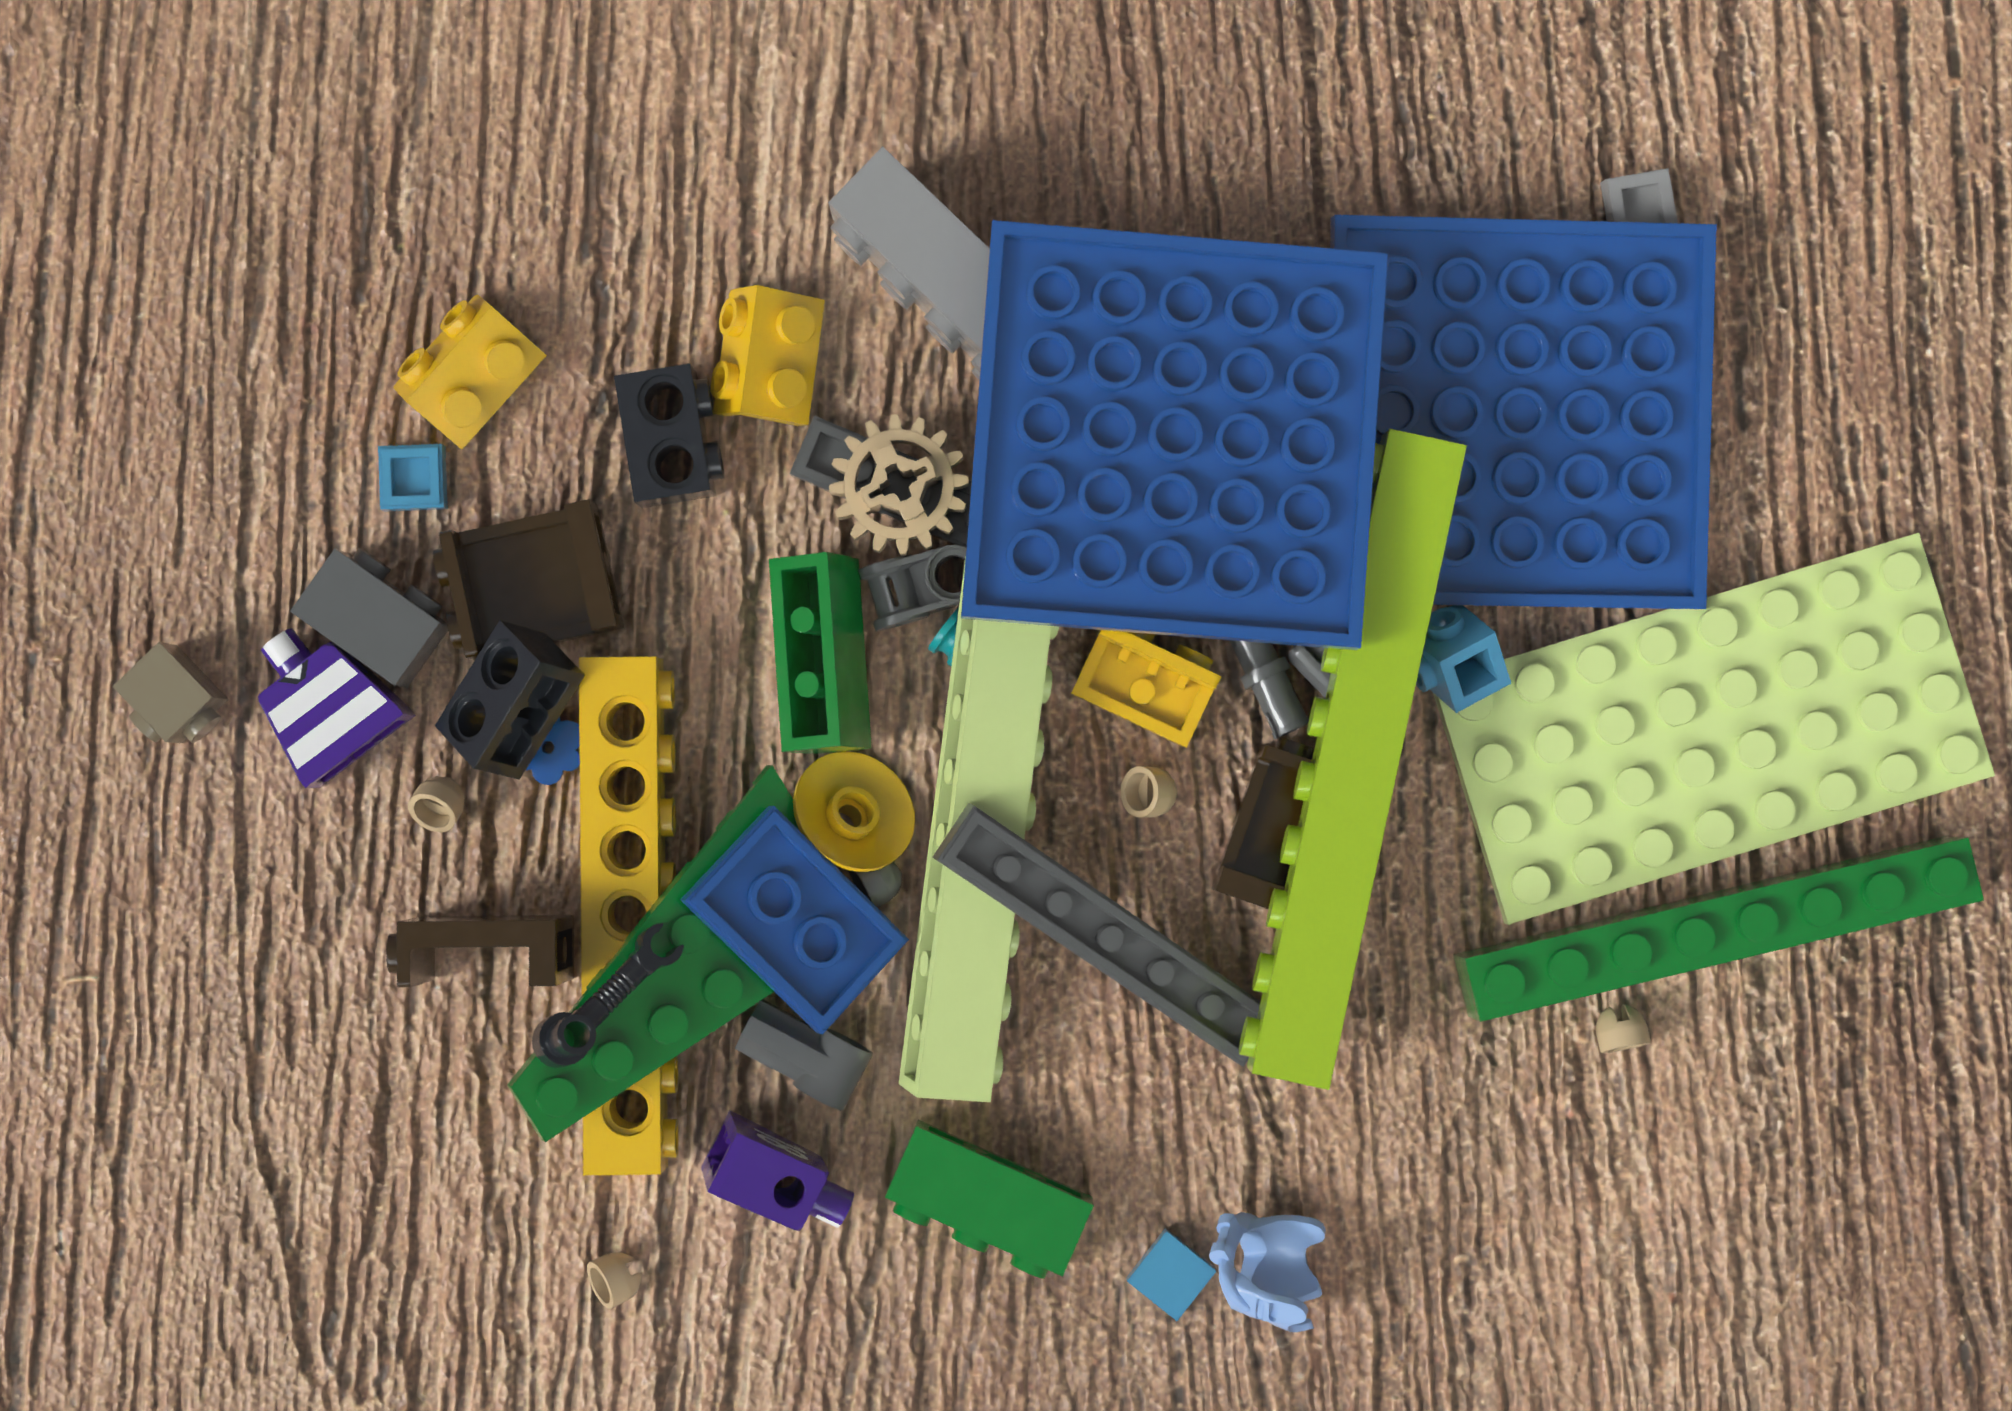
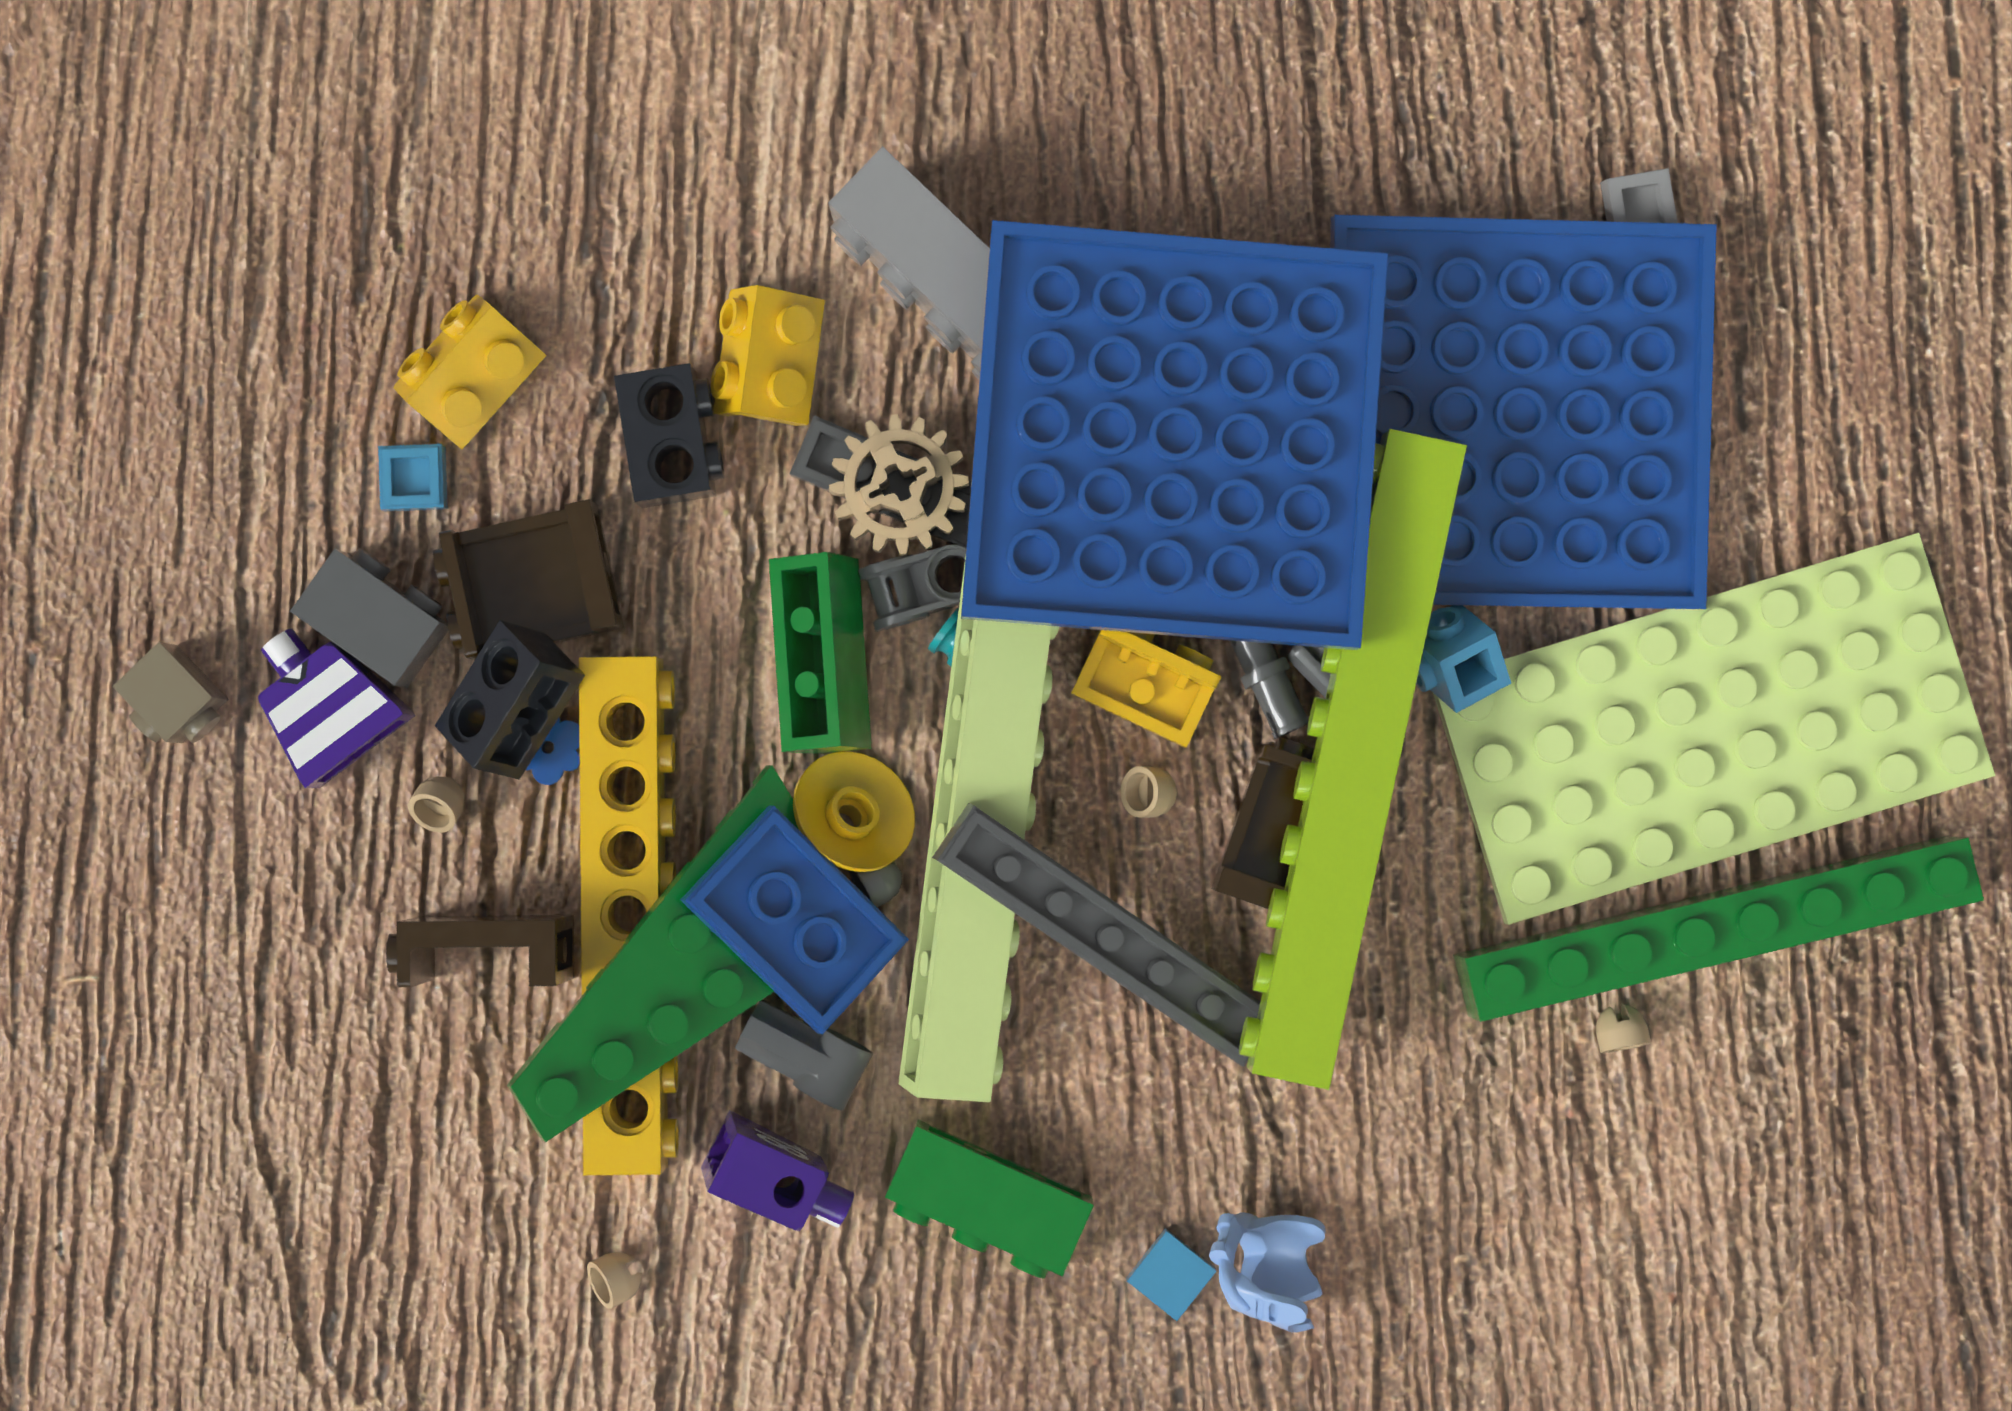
black brick [532,923,684,1068] -> none

